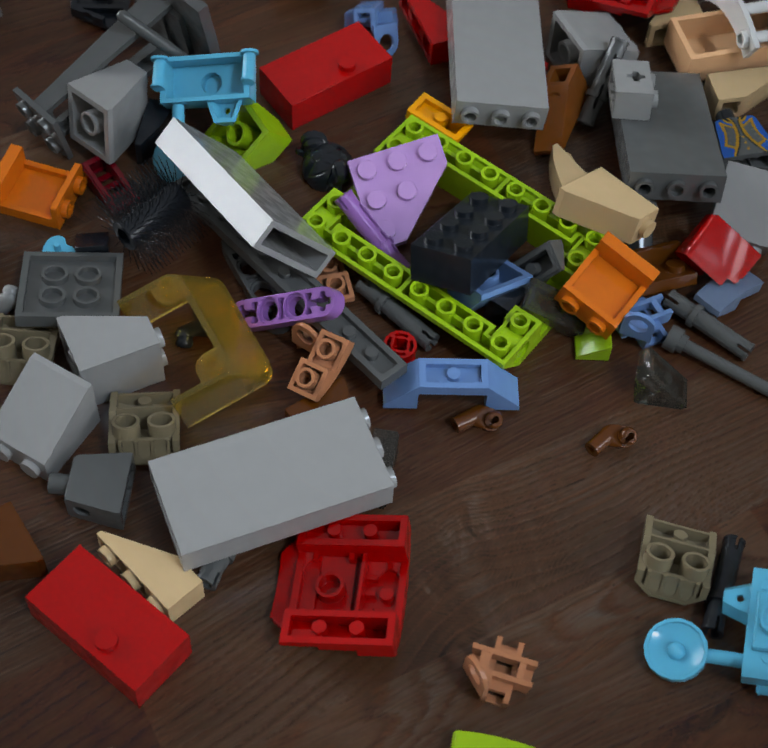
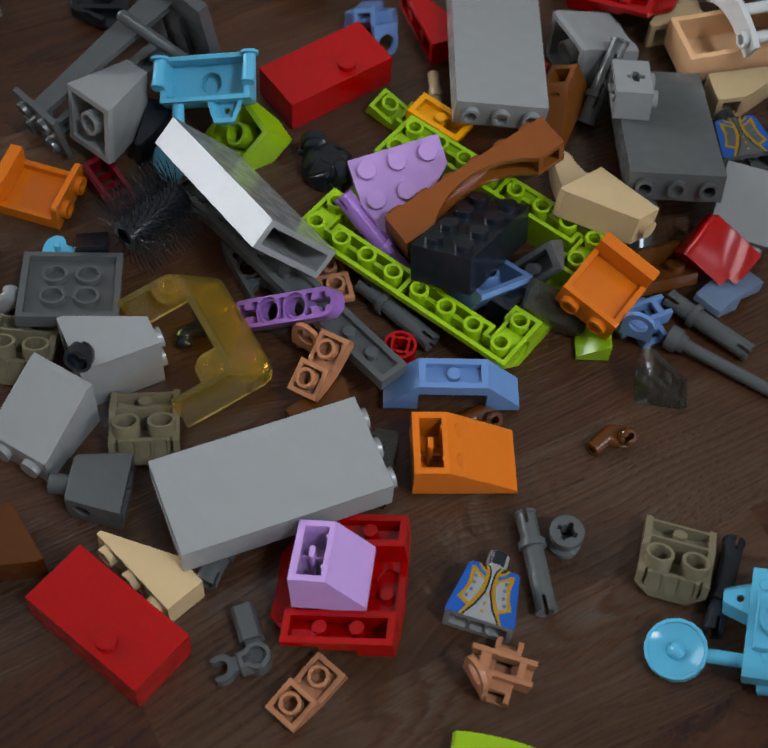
none -> black hinge [63,341,95,372]
none -> dark grey bar [210,601,273,687]
none -> nougat slope [265,651,348,733]
none -> lavender slope [287,519,376,611]
none -> lime slope [365,87,414,131]
none -> dark orange arch [384,117,565,260]
none -> orange slope [409,412,518,494]
none -> tan piece [428,70,443,103]
none -> torso [442,550,520,645]
none -> dark grey pin [514,507,559,617]
none -> dark grey wheel [546,515,585,560]

